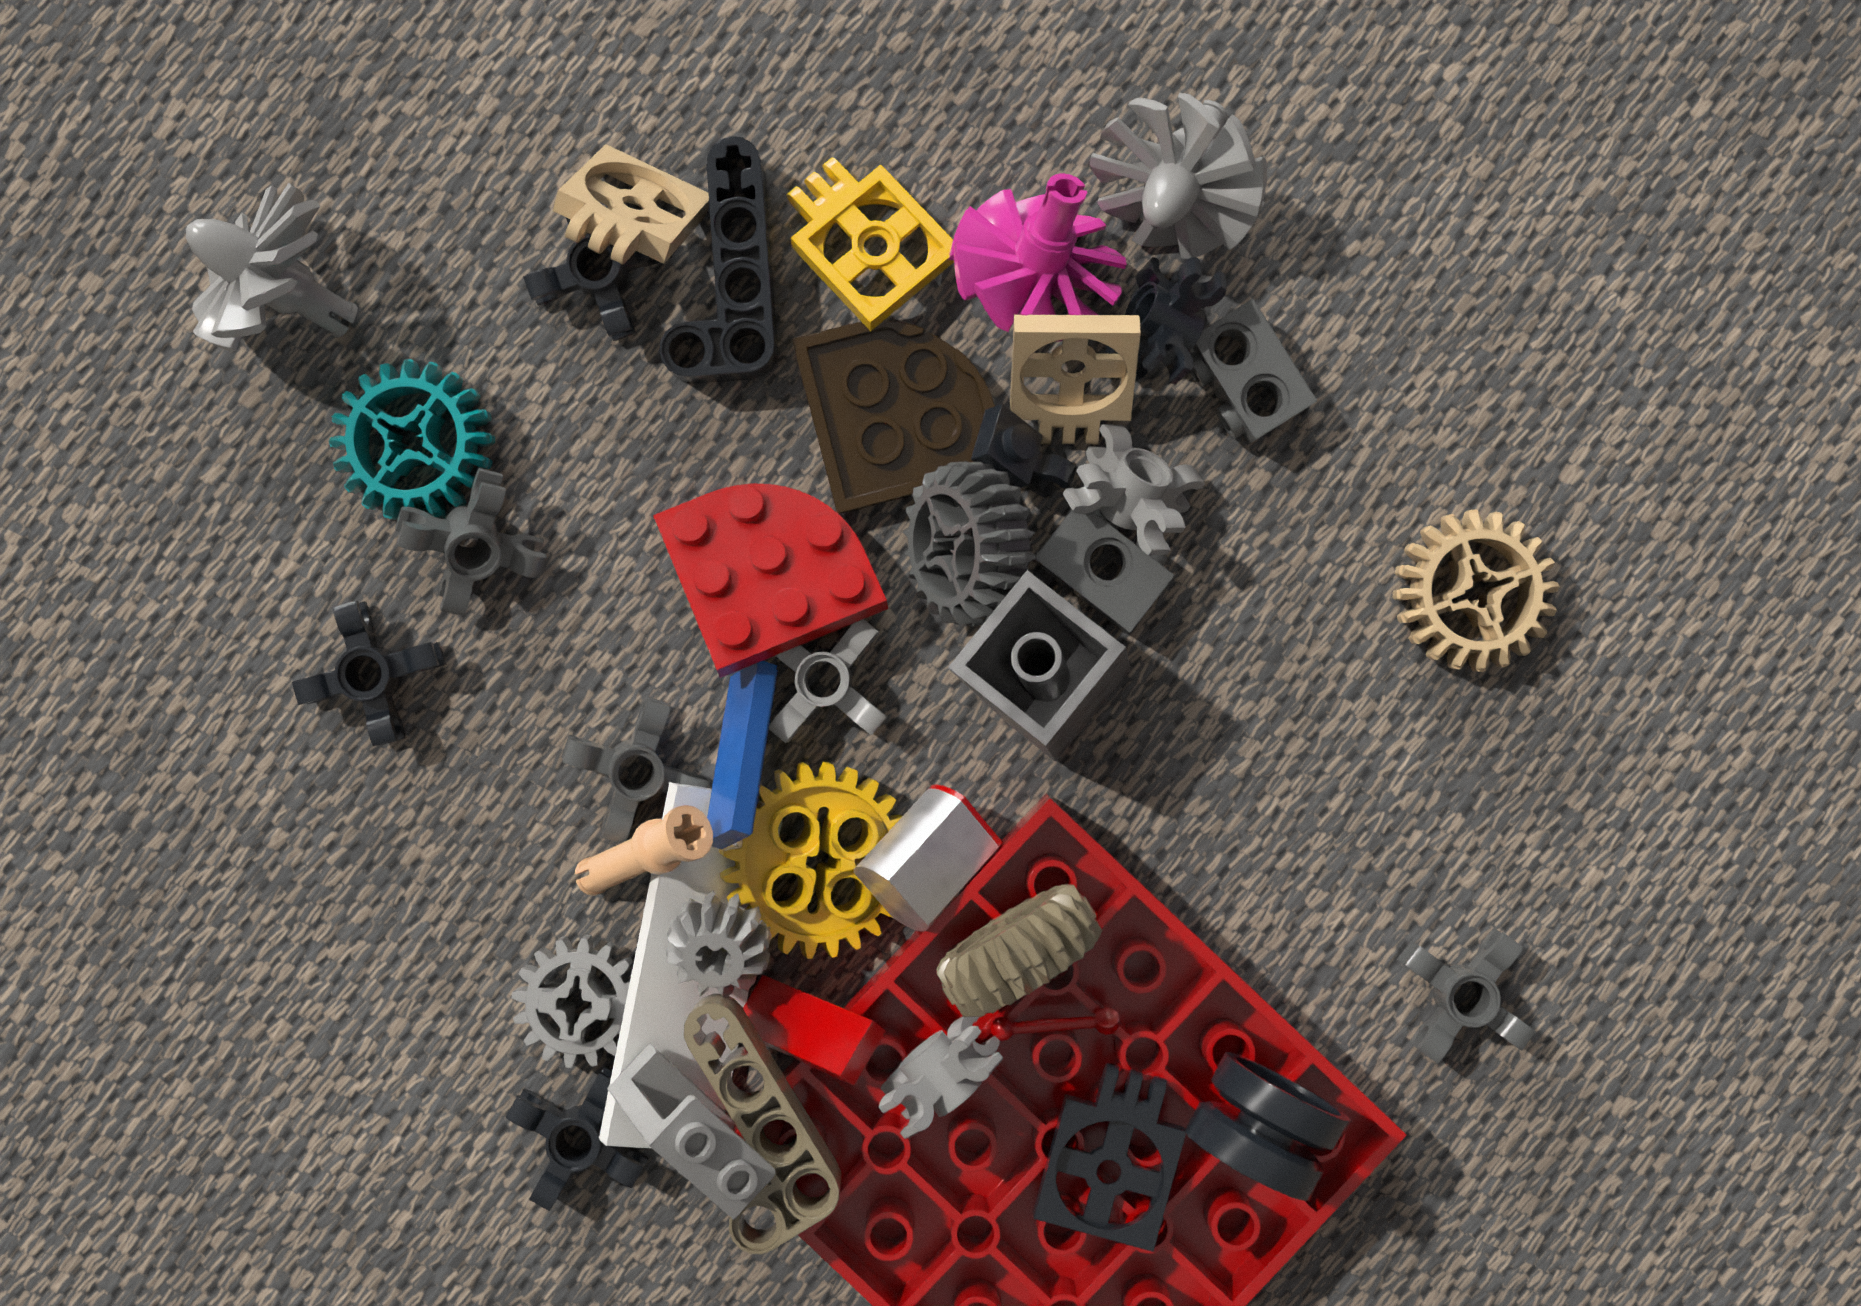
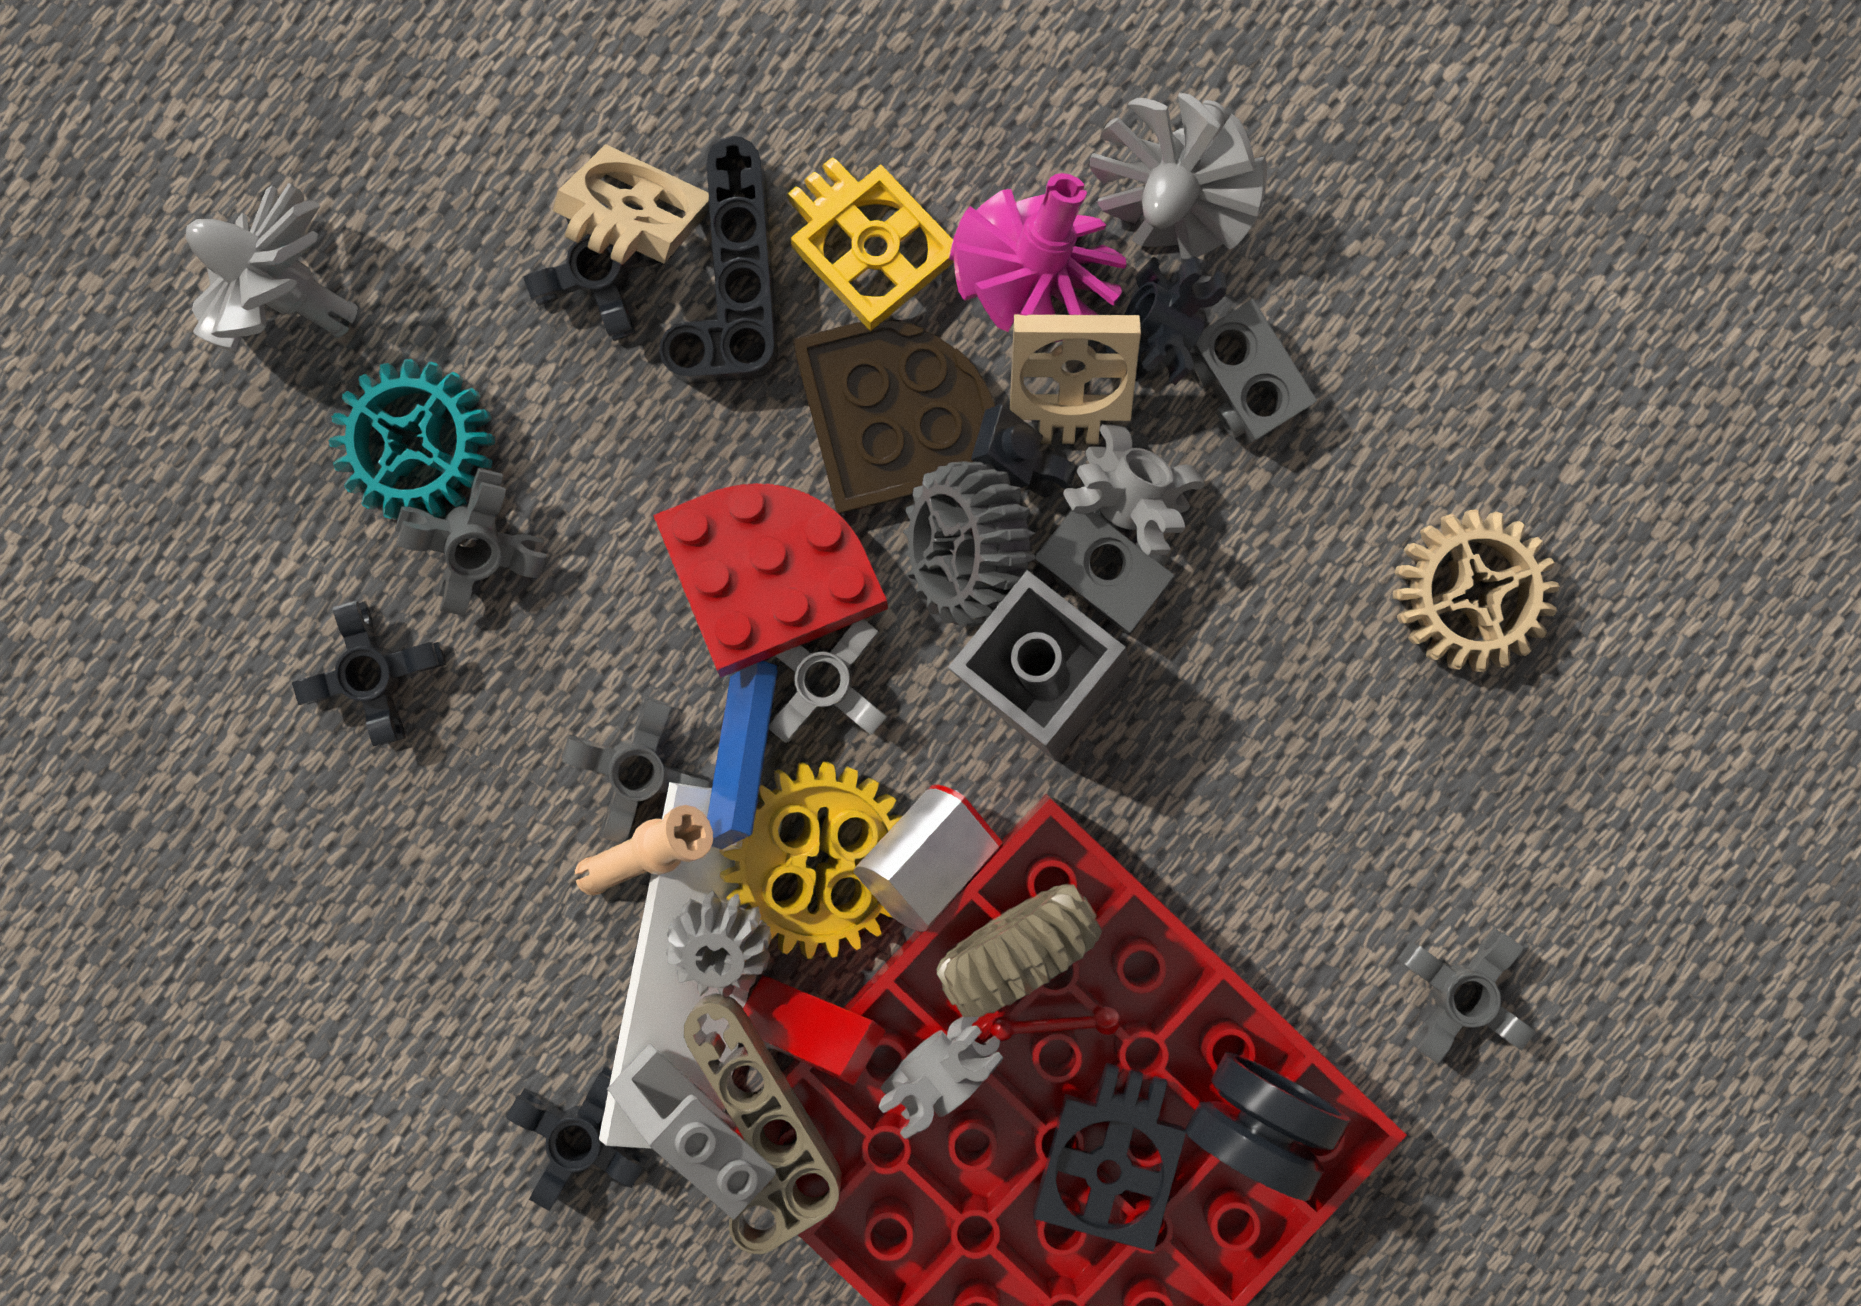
light grey gear [511,934,633,1068] -> none

